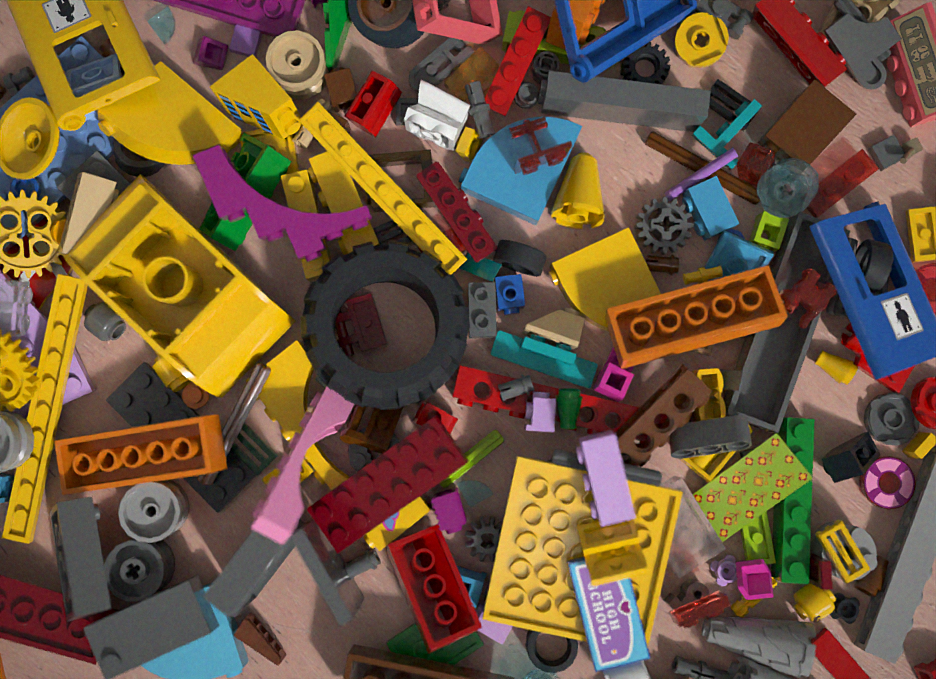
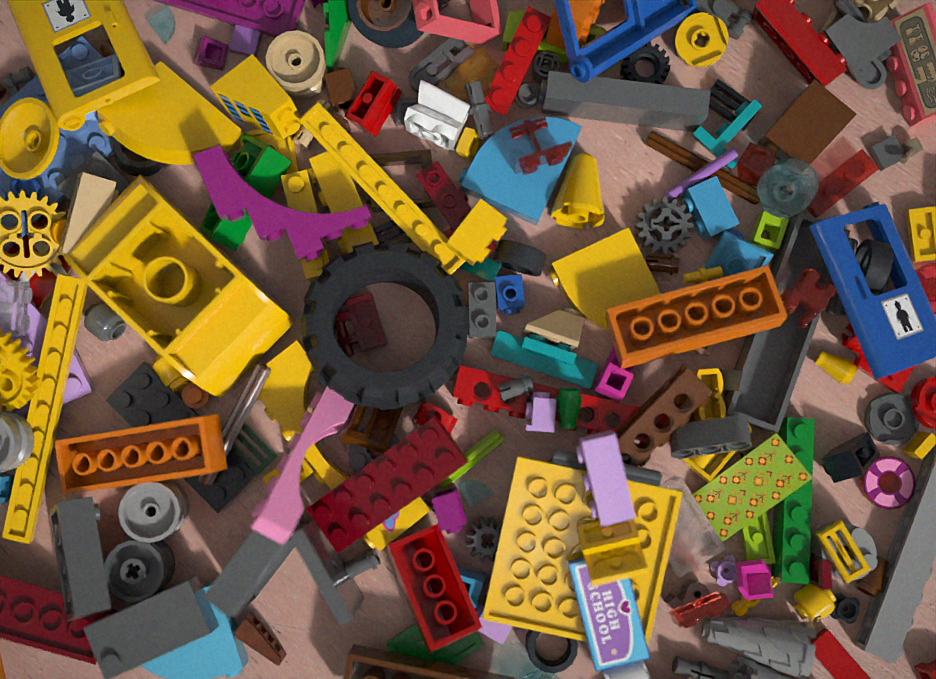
none -> yellow brick [447,199,507,266]

